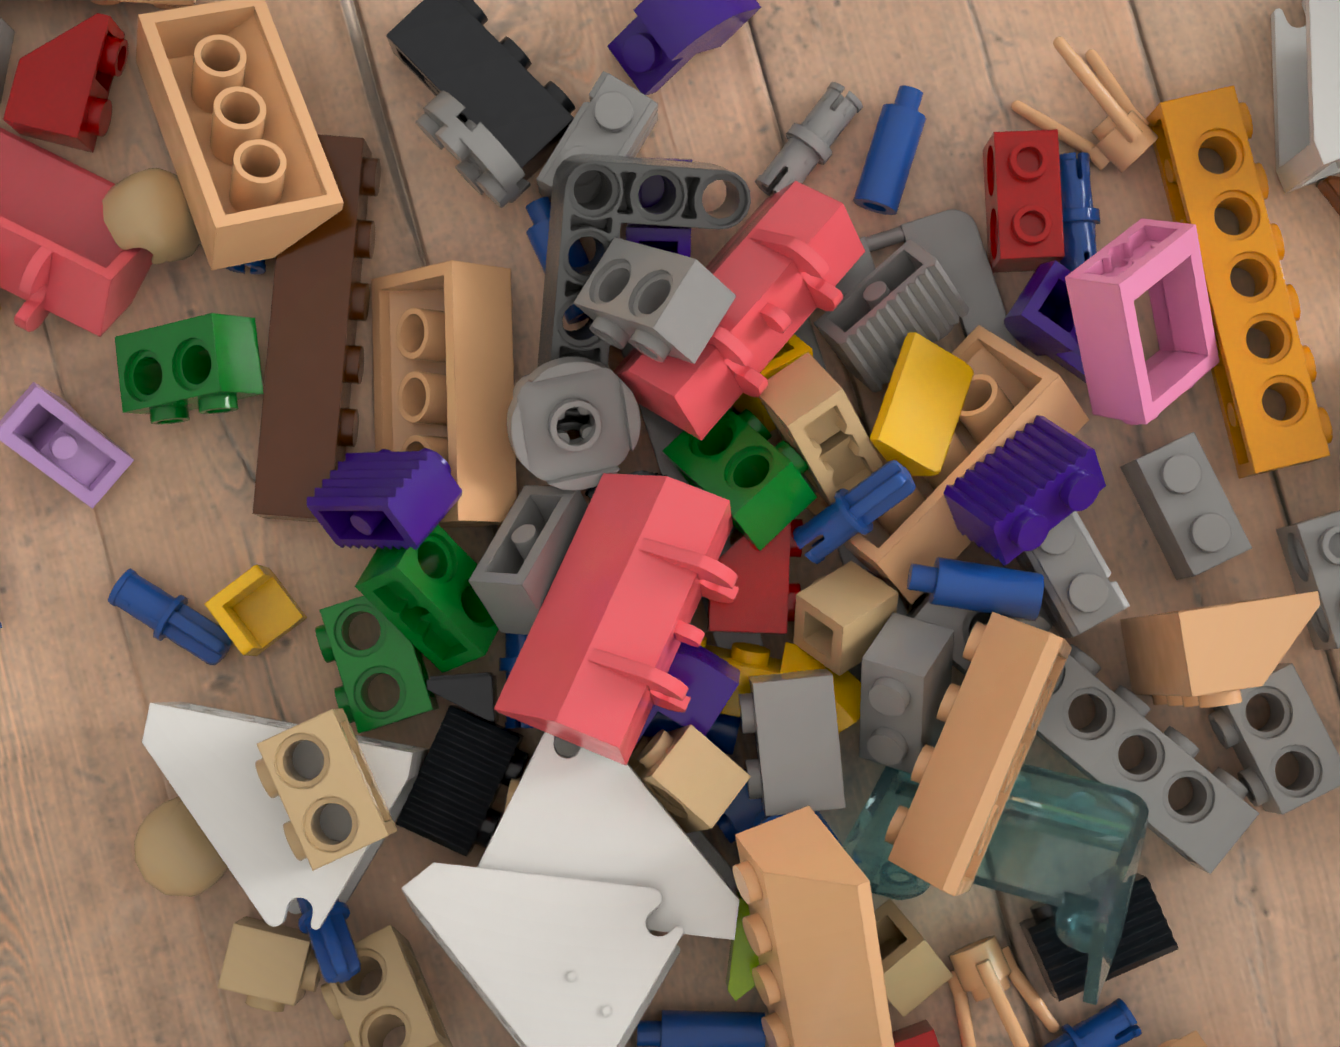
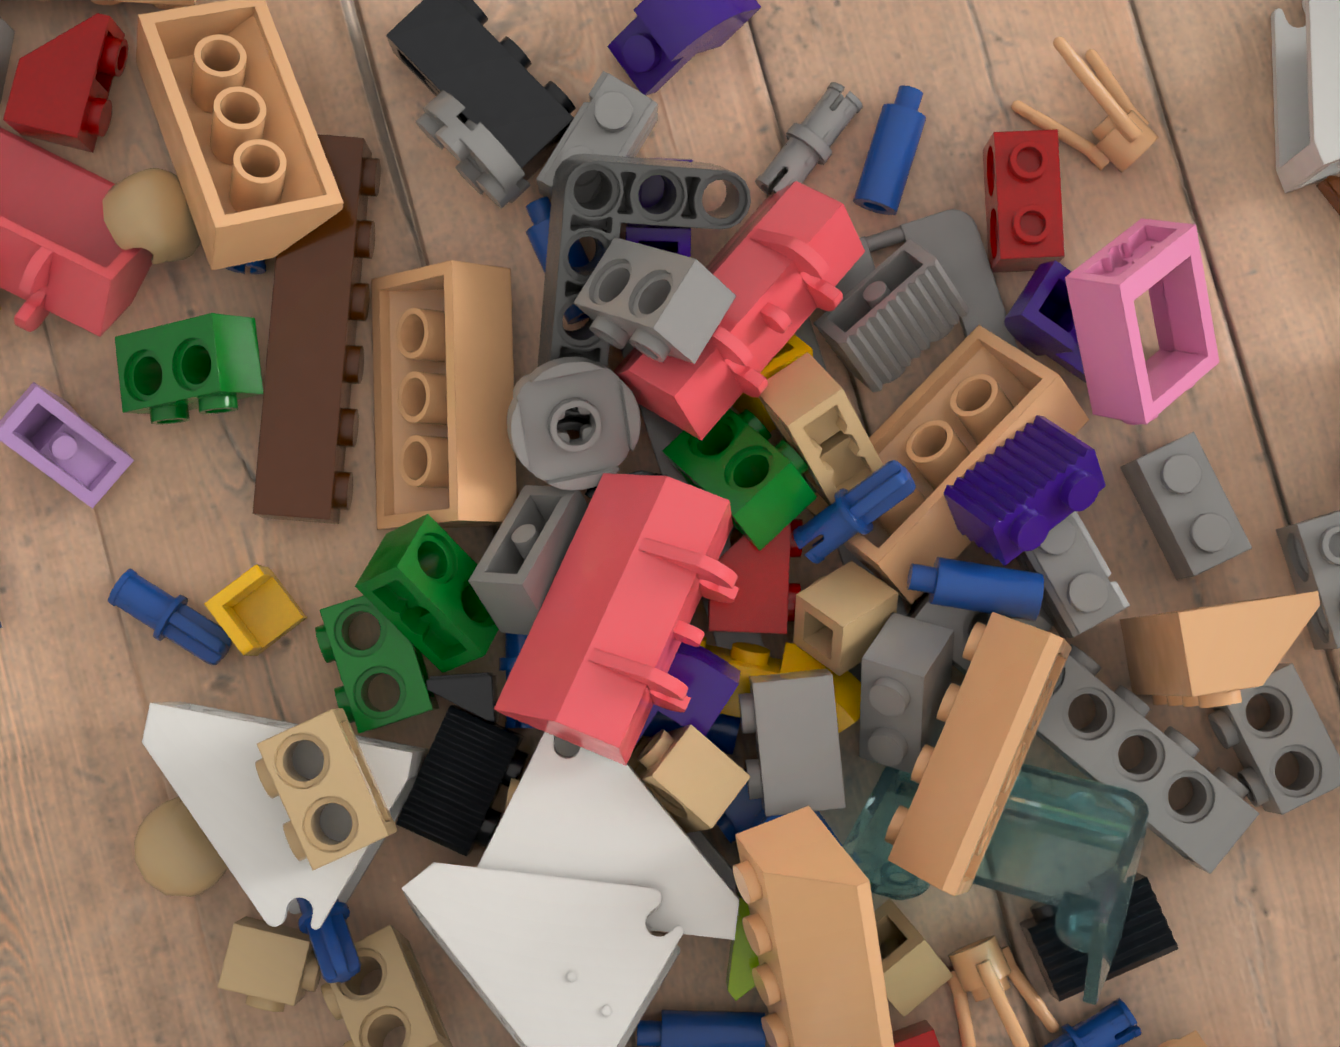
dark purple brick [307,448,462,550] -> none
yellow slope [869,332,974,476] -> none
blue pin [1059,152,1101,272] -> none
light orange brick [1146,85,1333,479] -> none

